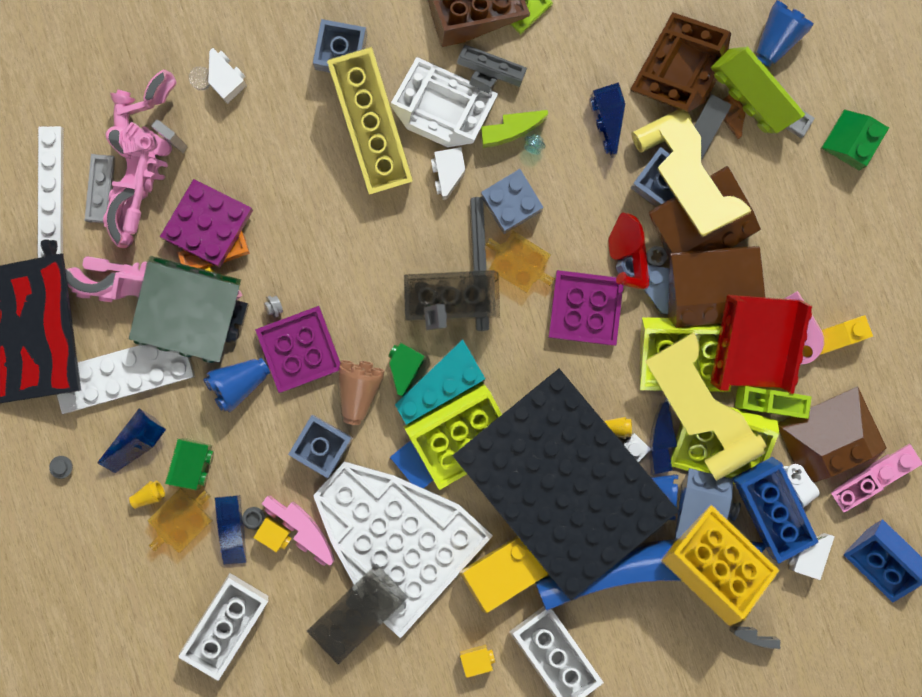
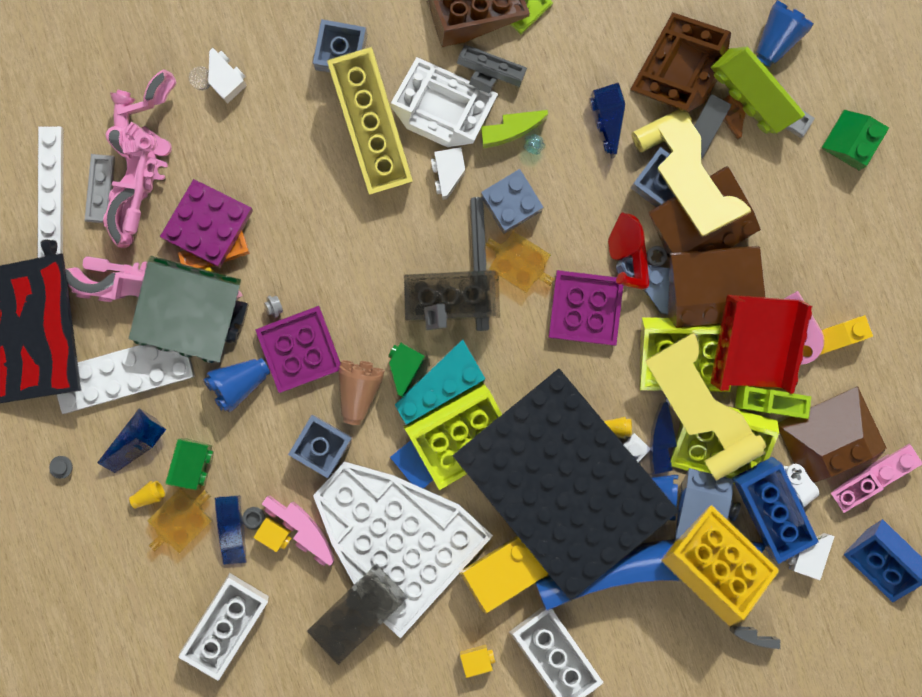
light grey tile [152,120,188,153] -> none

